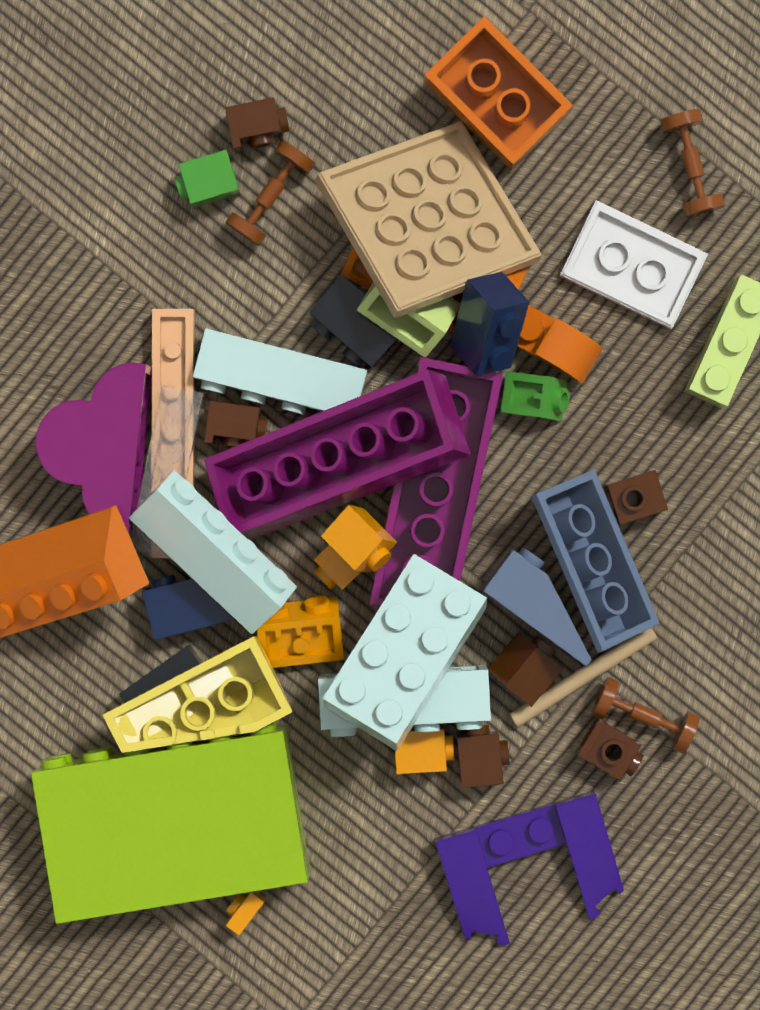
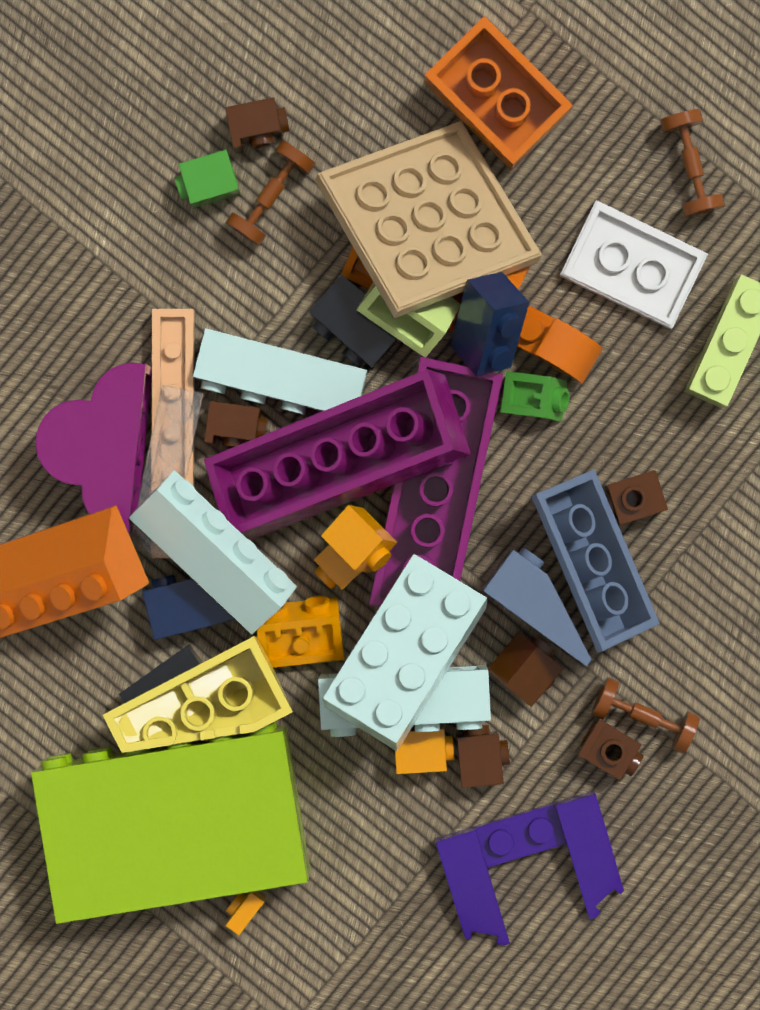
tan bar [510,628,658,727] -> none

